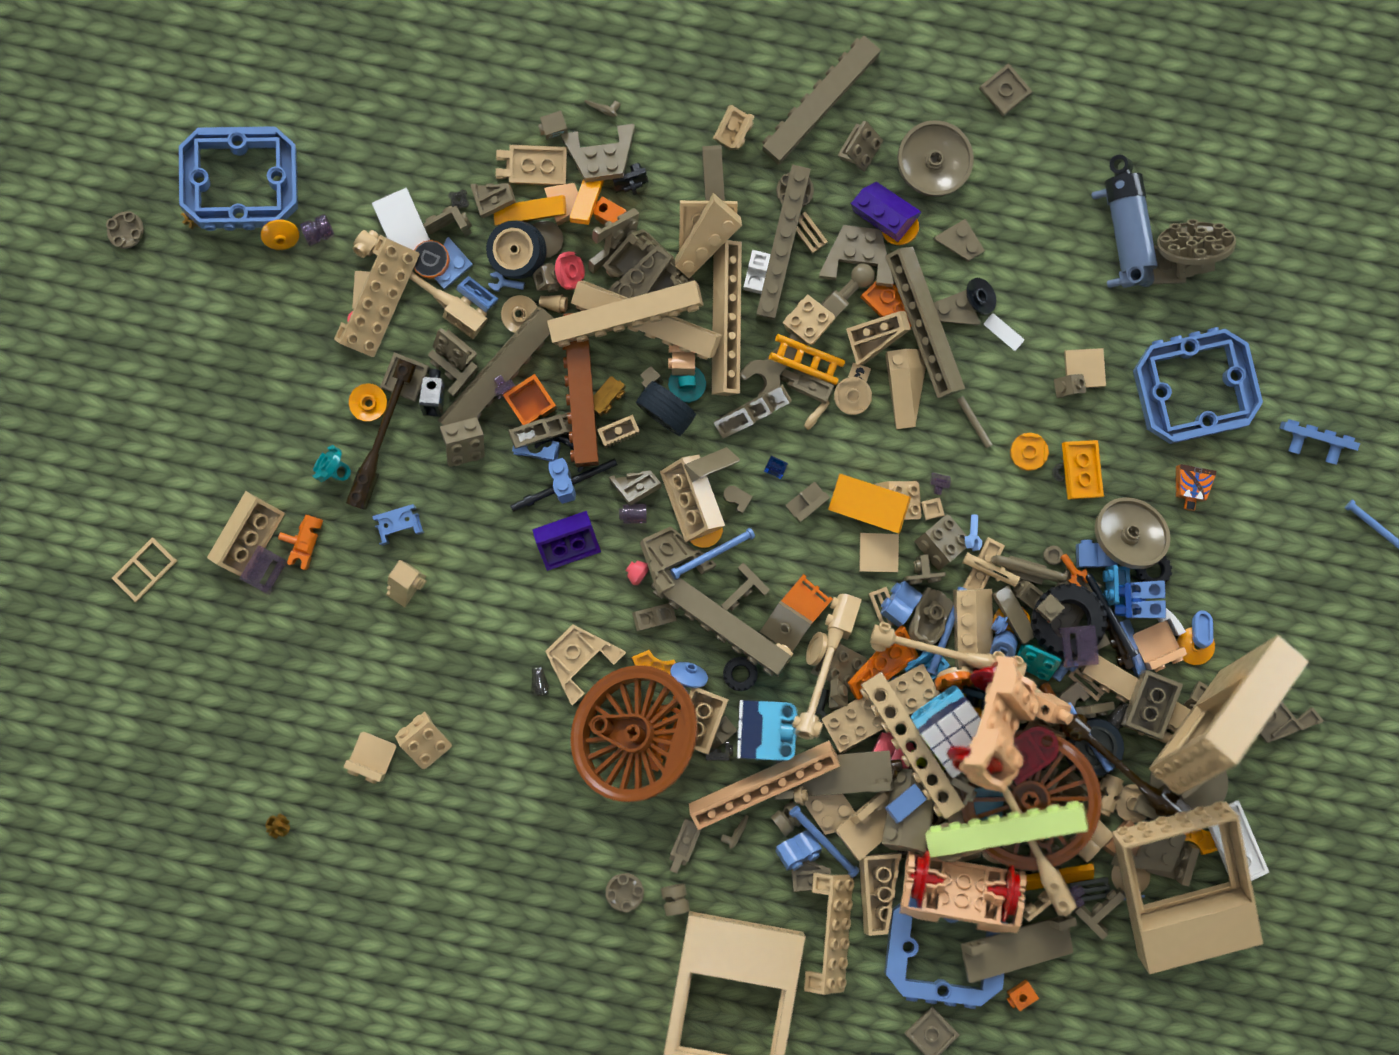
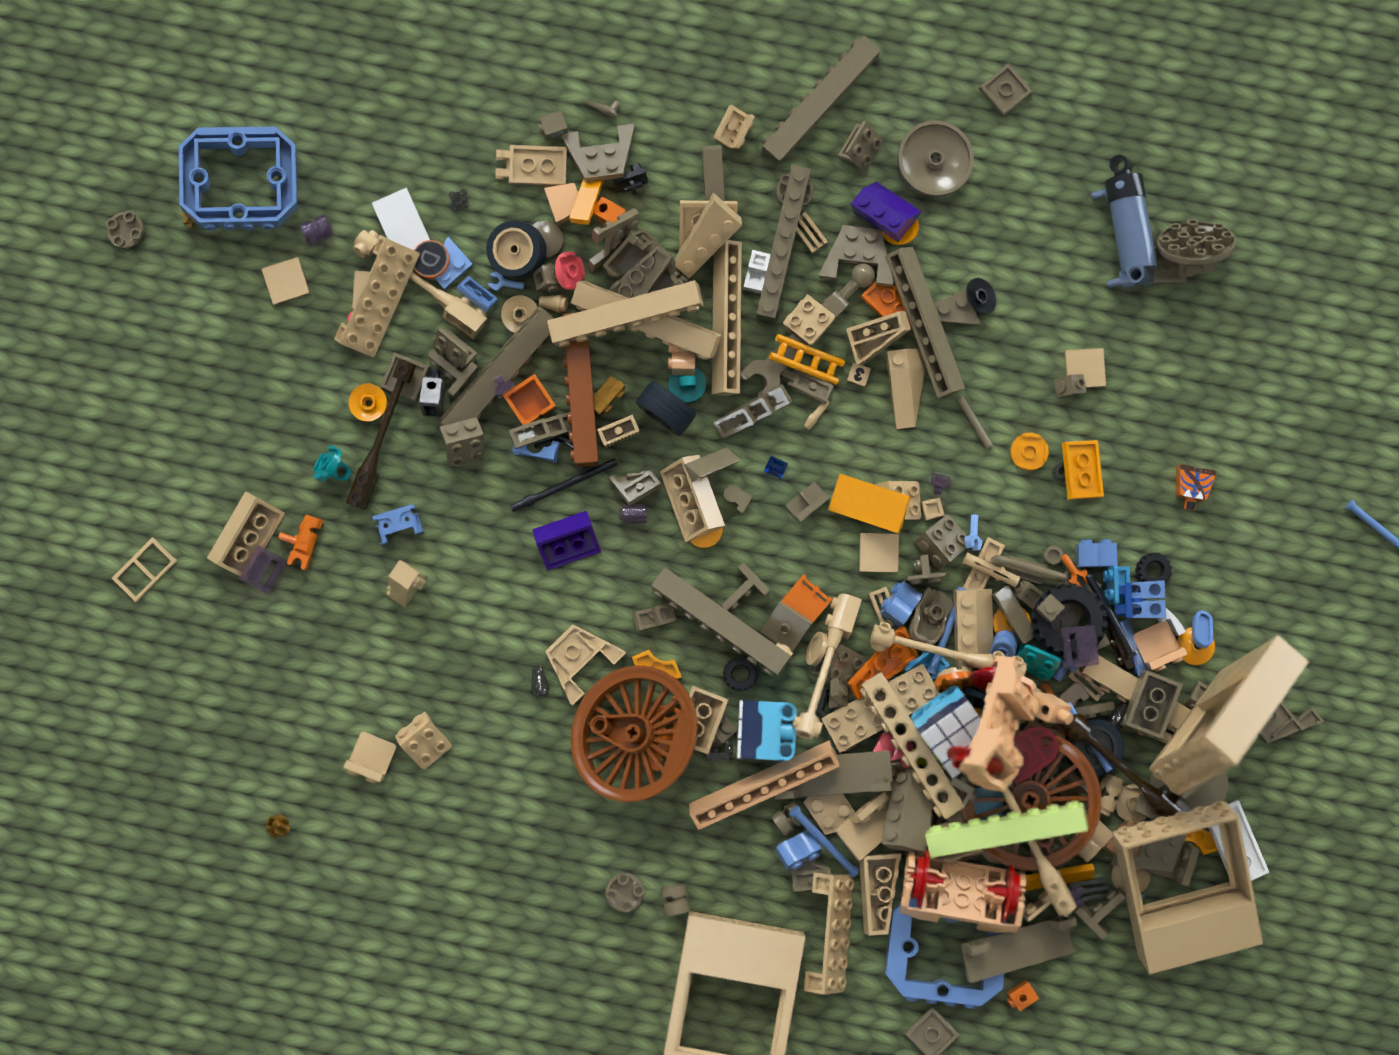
light orange dish [261,220,299,250] -> none
dark tan bracket [423,206,472,237] -> none
dark tan wing [471,183,516,218] -> none
light orange tile [494,195,567,226] -> none
medium blue brick [549,458,576,504] -> none
coral cone [625,560,649,585] -> none
dark tan piece [640,366,664,388] -> none
dark tan wing [640,526,717,595] -> none
dark tan hinge [669,818,701,873] -> none
medium blue bar [670,528,755,580] -> none
medium blue dish [670,662,708,688] -> none
dark tan bar [721,815,748,849] -> none
tan plate [794,786,808,806] -> none
tan tile [834,377,872,415] -> none
medium blue tile [885,784,927,823] -> none
dark tan wing [933,219,985,262] -> none
white sticker [984,313,1024,351] -> none
medium blue plate [991,616,1008,634] -> none
dark tan dish [1095,497,1170,569] -> none
medium blue panel [1133,327,1263,444] -> none
medium blue plate [1279,419,1360,465] -> none
none -> tan tile [262,257,310,306]

